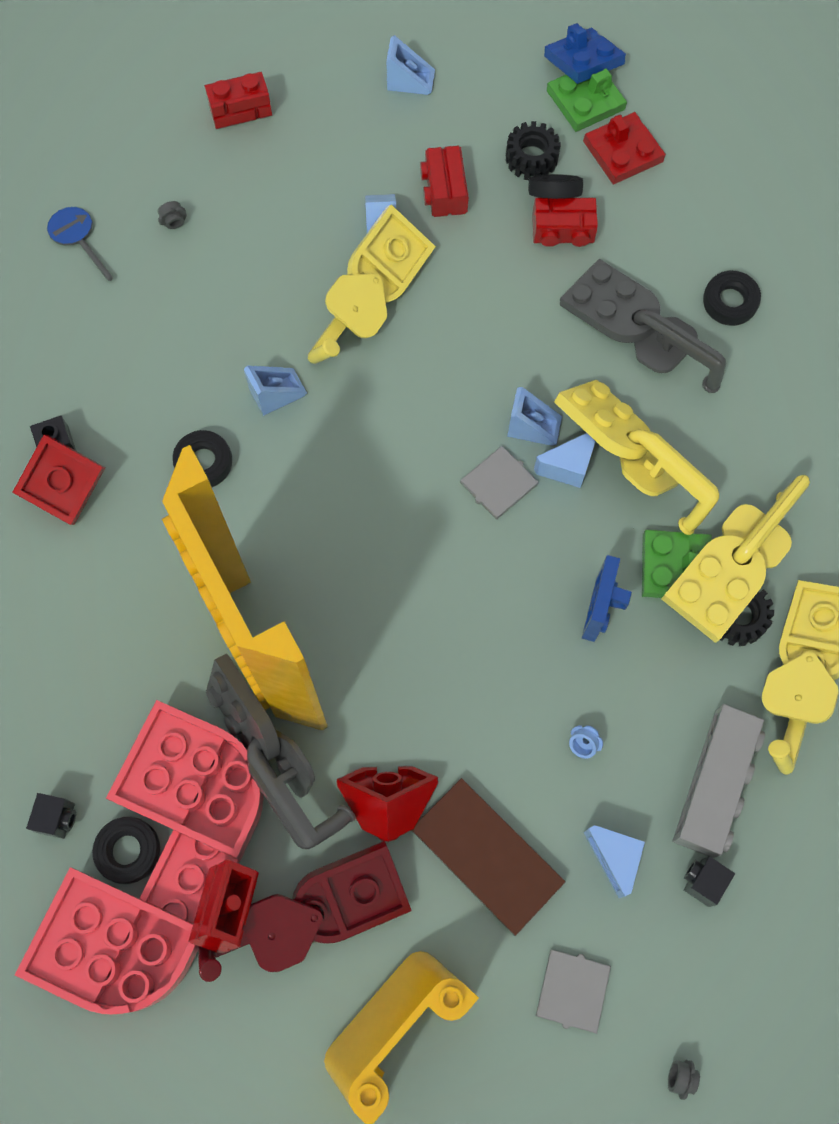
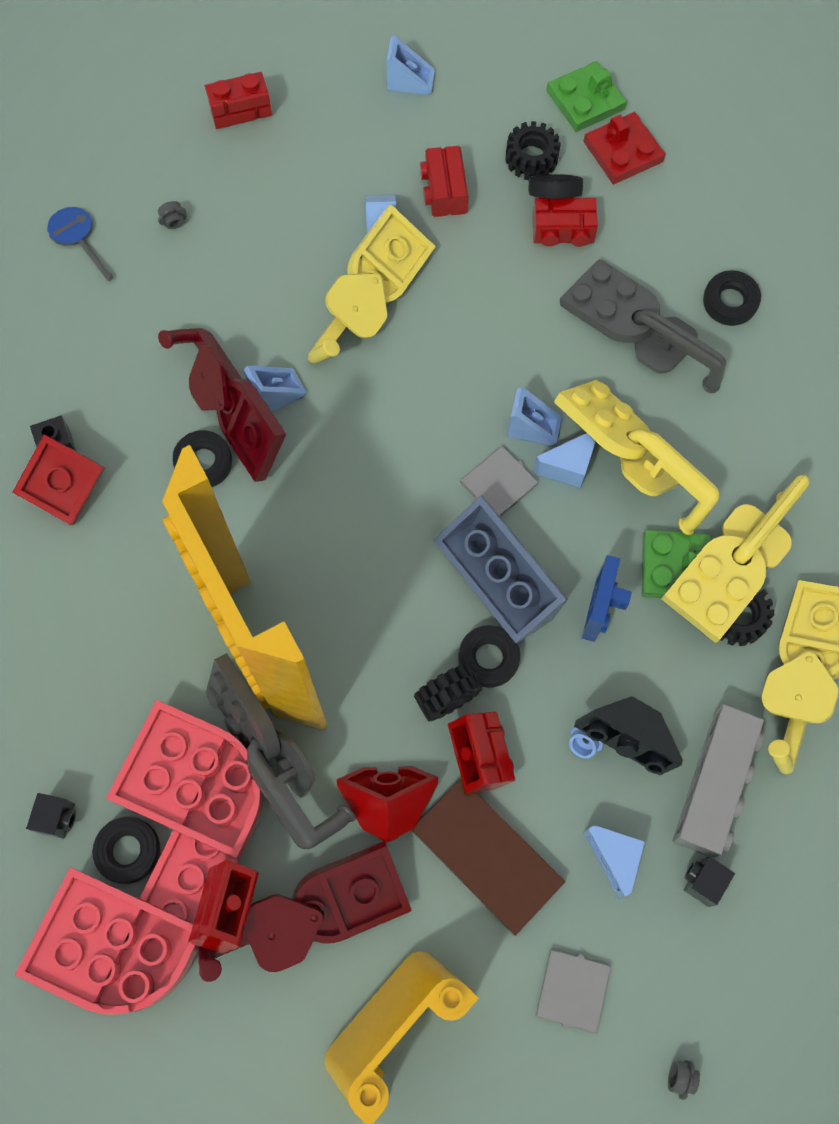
blue hinge [544,23,626,84] -> none
none -> dark red plate [158,328,286,482]
none -> black tyre [414,664,482,722]
none -> sand blue slope [433,495,568,643]
none -> red brick [448,711,516,794]
none -> black tyre [458,625,520,688]
none -> black slope [574,696,683,775]

